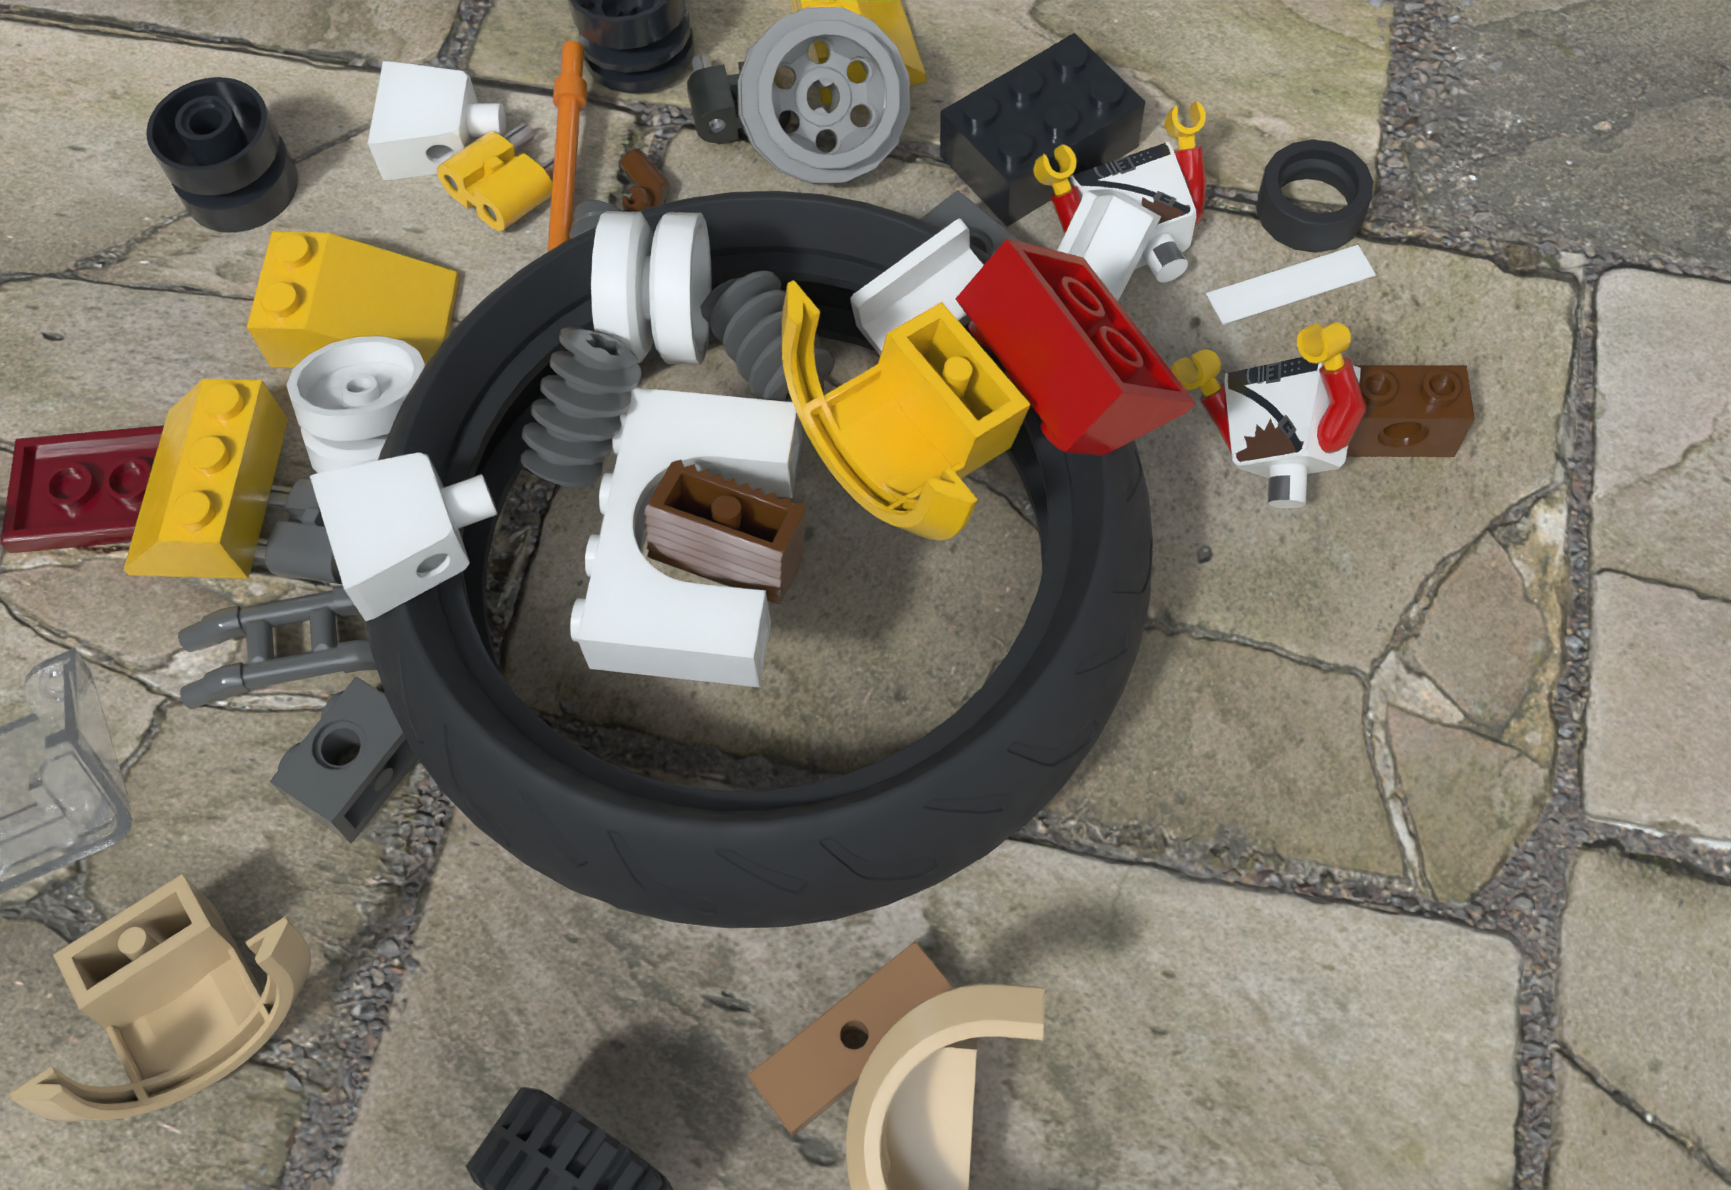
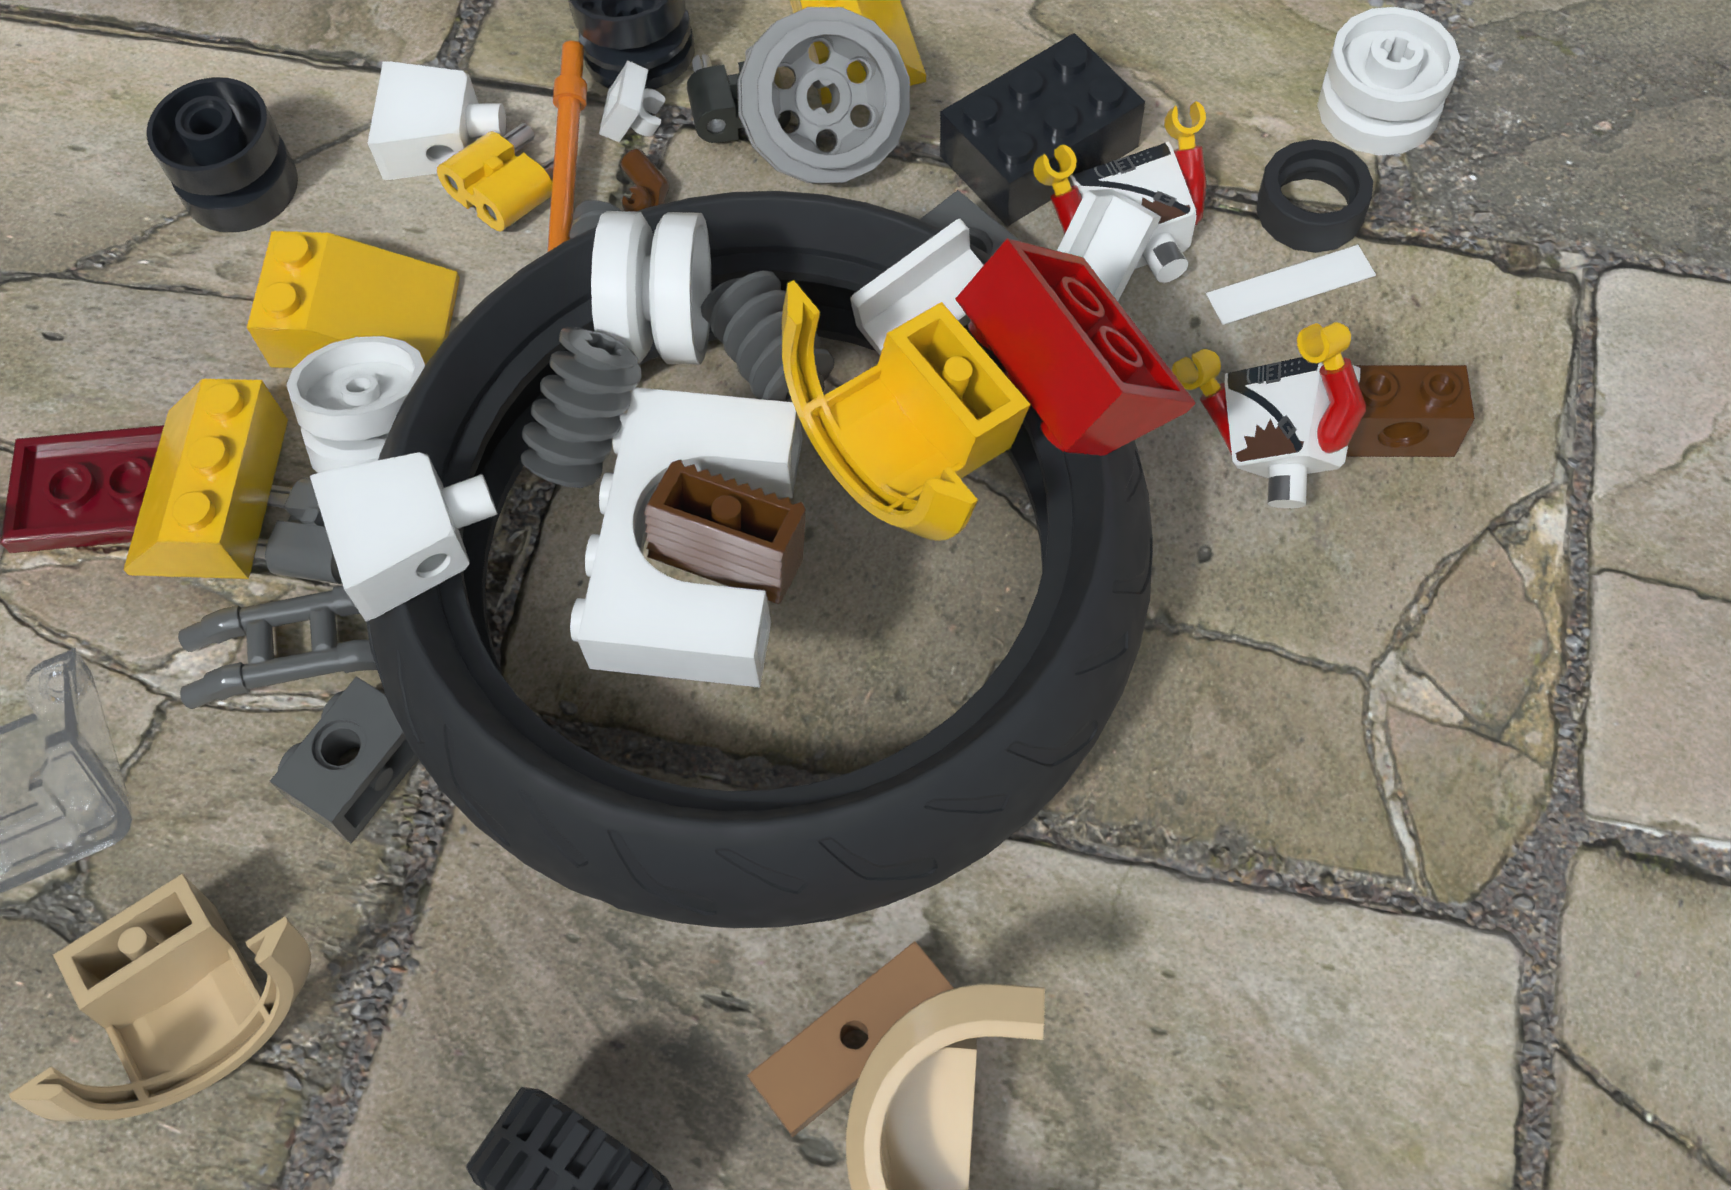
none -> white tile [599,61,665,142]
none -> white wheel [1317,7,1460,156]

